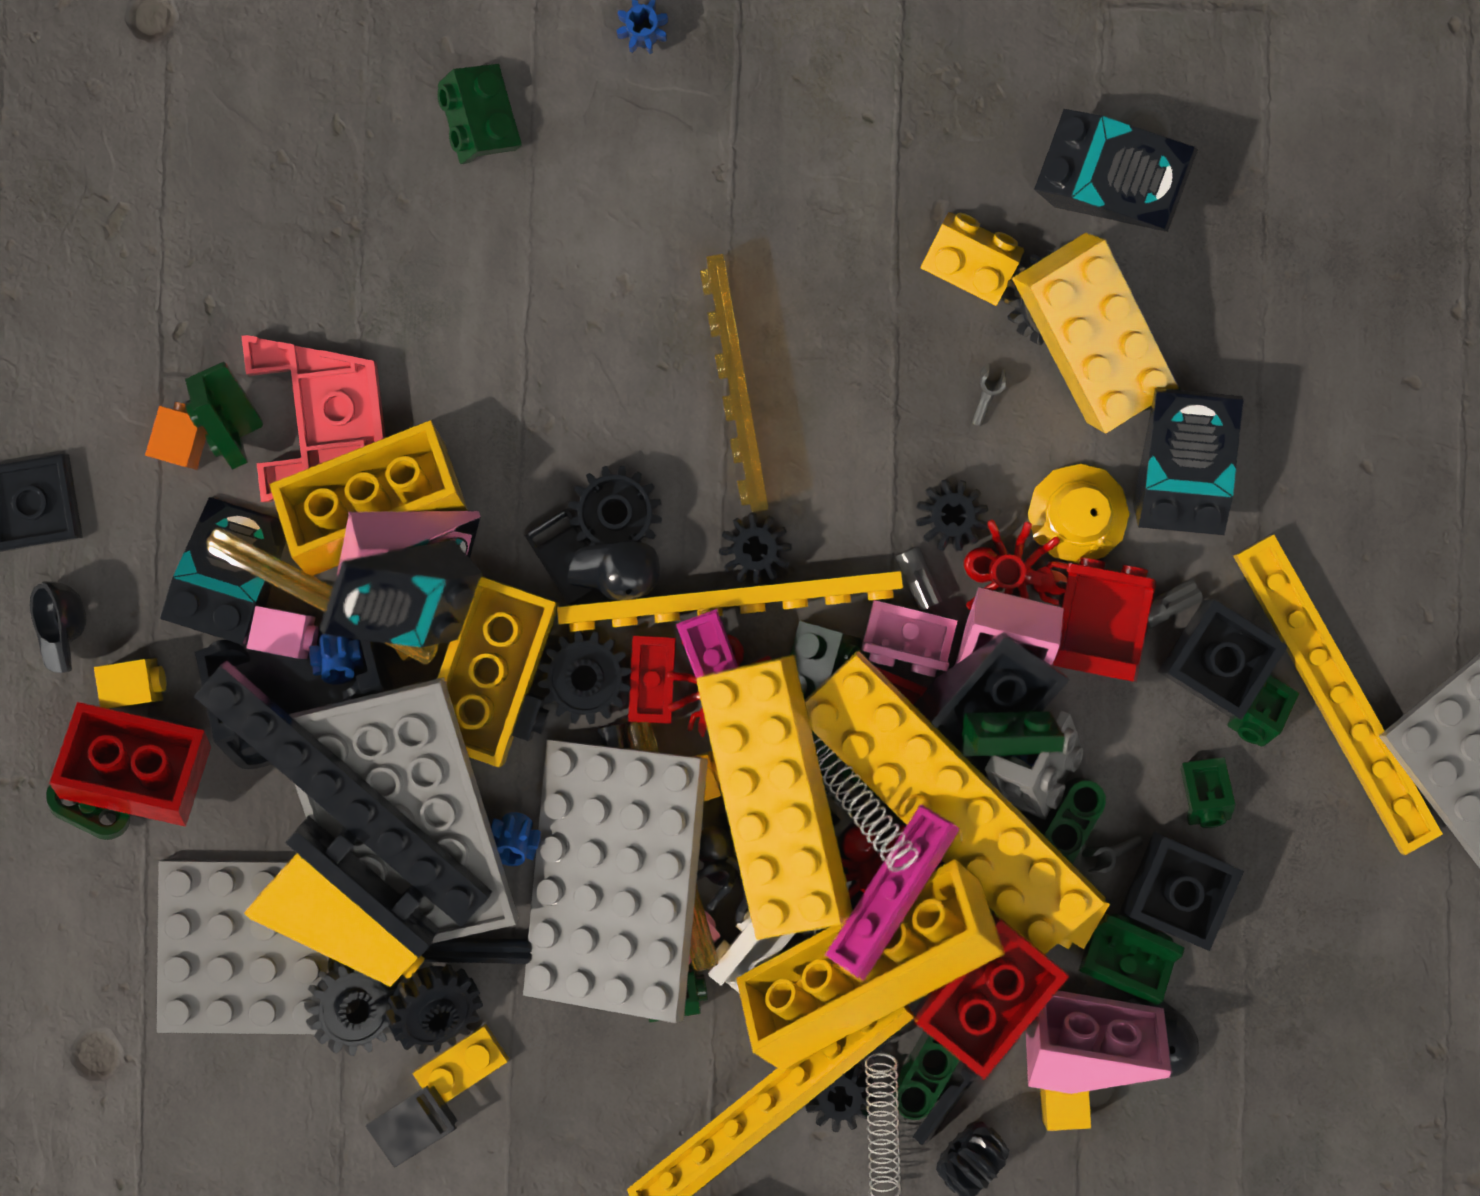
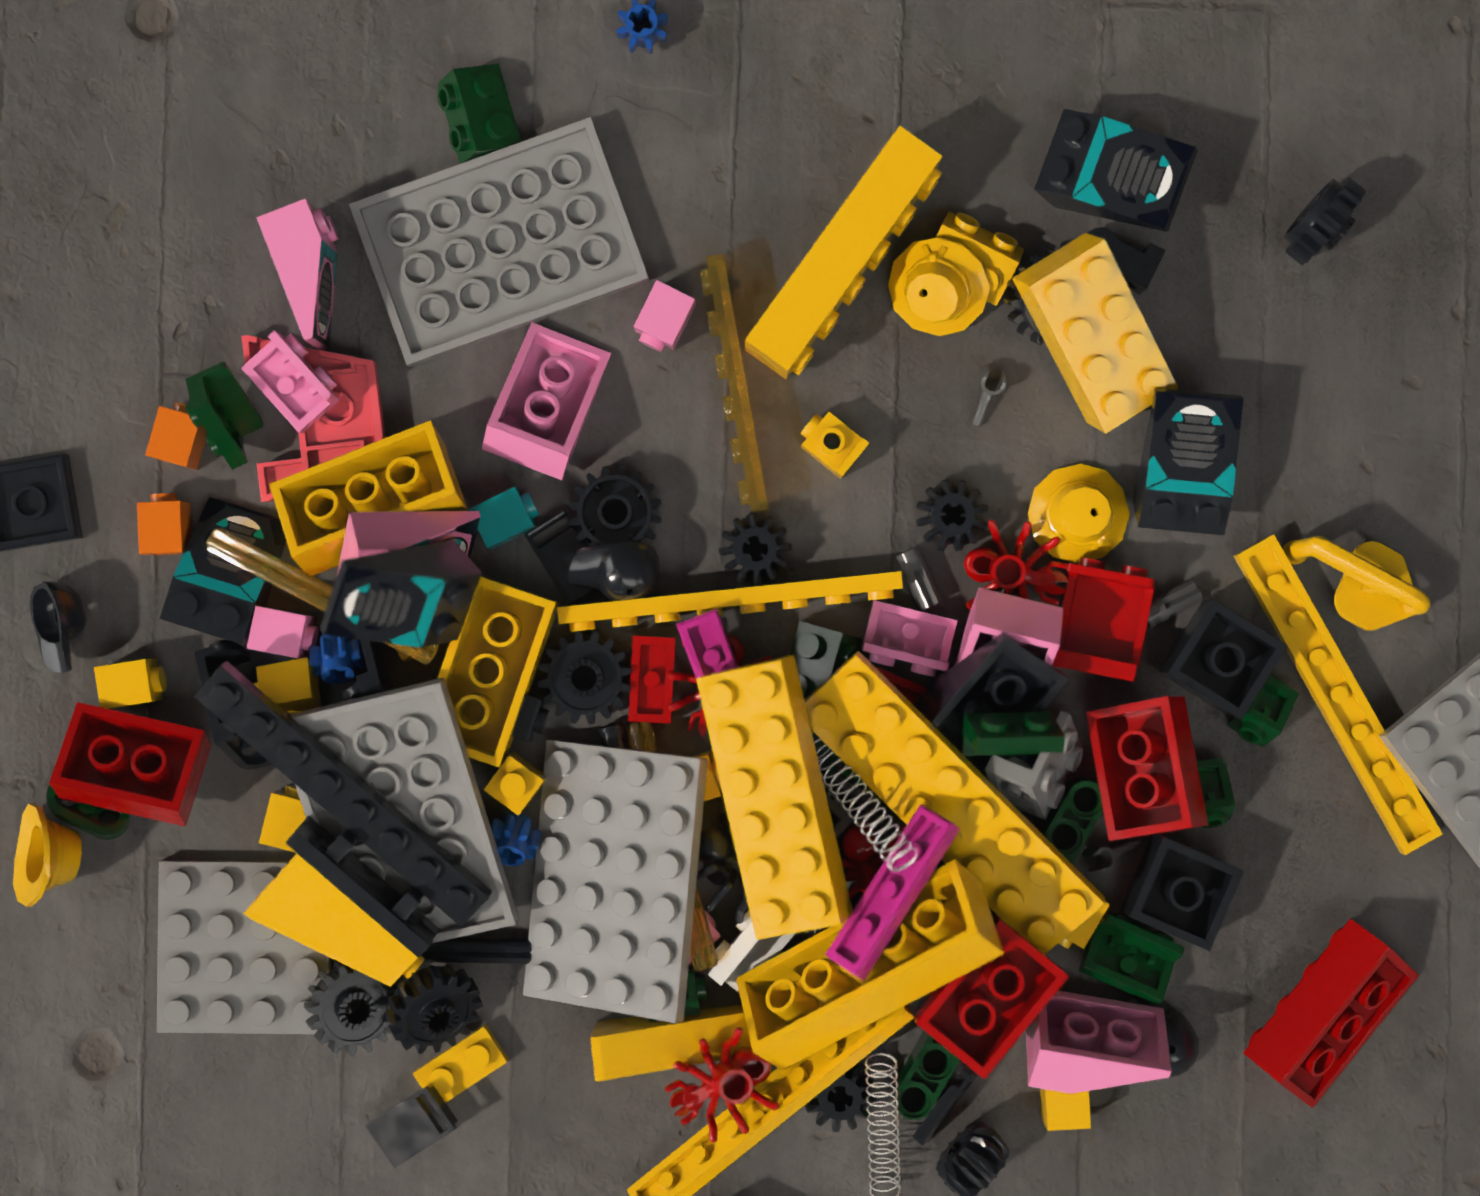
none -> yellow hat [13,803,82,907]
none -> orange brick [137,493,192,556]
none -> bright pink bracket [241,330,340,434]
none -> yellow brick [253,657,322,715]
none -> bright pink slope [256,198,339,350]
none -> yellow brick [259,785,306,852]
none -> light grey plate [349,117,649,367]
none -> teal brick [468,487,540,549]
none -> bright pink slope [482,322,611,480]
none -> yellow brick [484,752,547,816]
none -> yellow slope [590,1005,751,1081]
none -> bright pink brick [634,280,696,352]
none -> red animal [664,1027,779,1142]
none -> yellow brick [745,126,943,380]
none -> yellow brick [800,412,869,479]
none -> yellow hat [888,237,990,336]
none -> red brick [1086,696,1208,841]
none -> black leg [1087,227,1166,294]
none -> red slope [1243,918,1419,1109]
none -> yellow piece [1283,536,1431,631]
none -> black gear [1284,177,1366,266]

